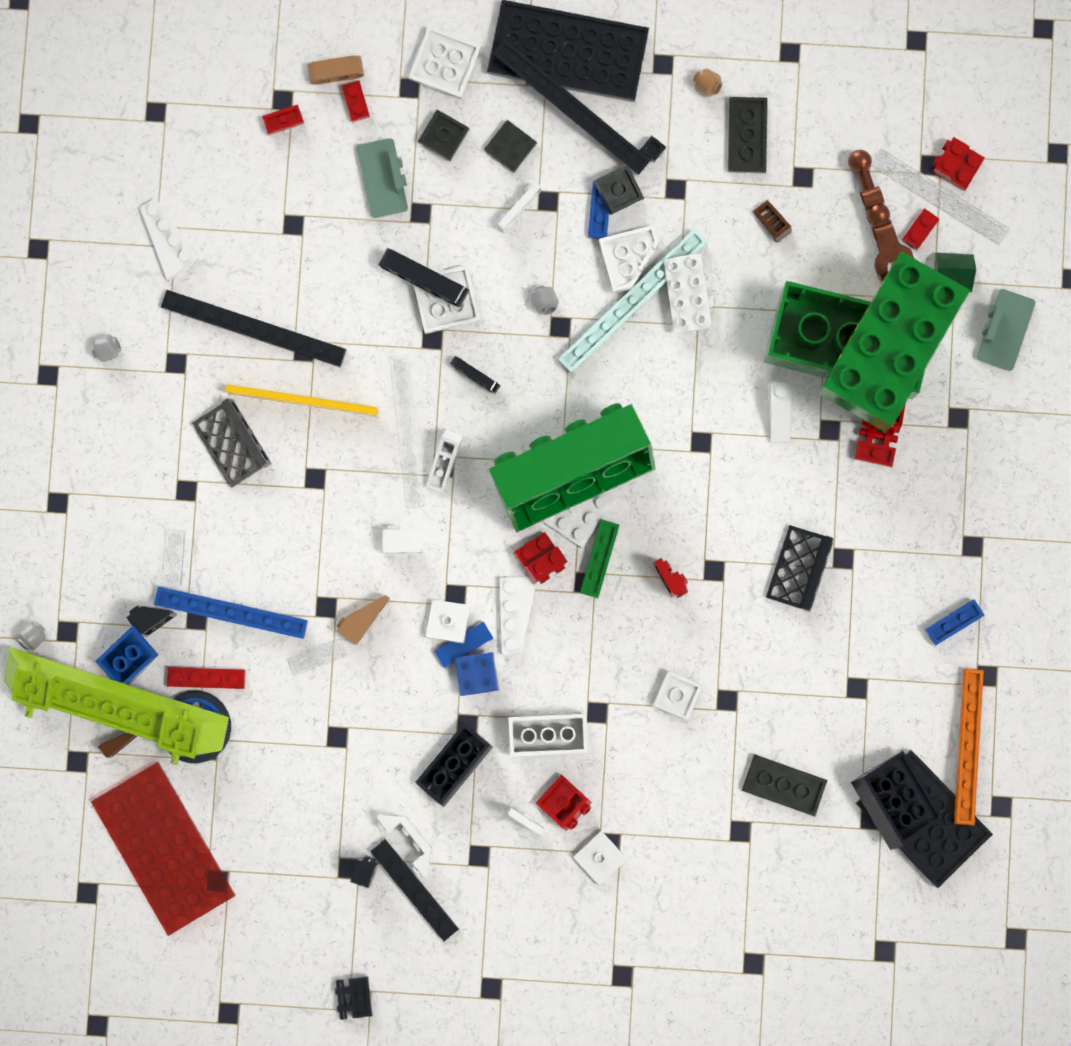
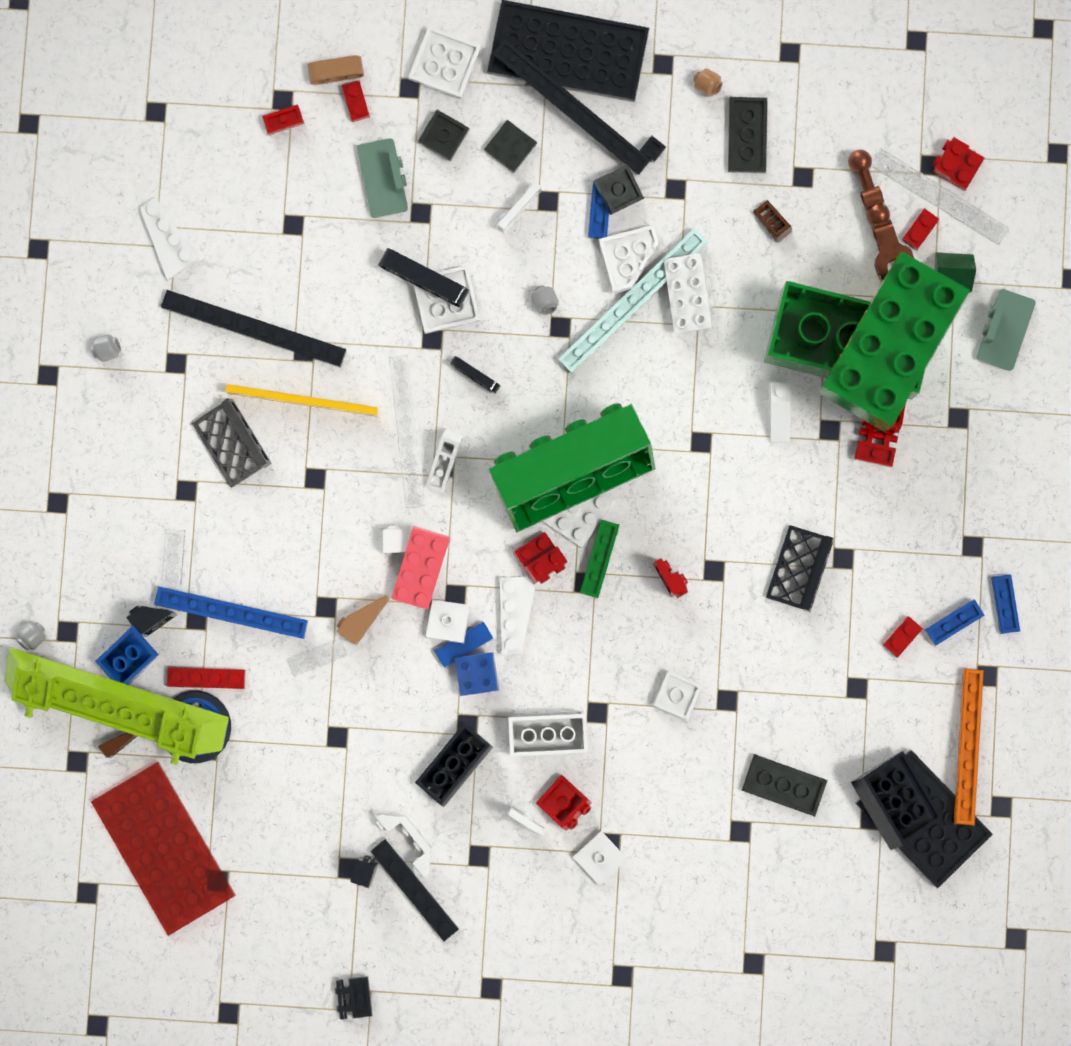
none -> coral plate [391,526,450,610]
none -> red plate [883,616,923,658]
none -> blue tile [991,574,1020,634]

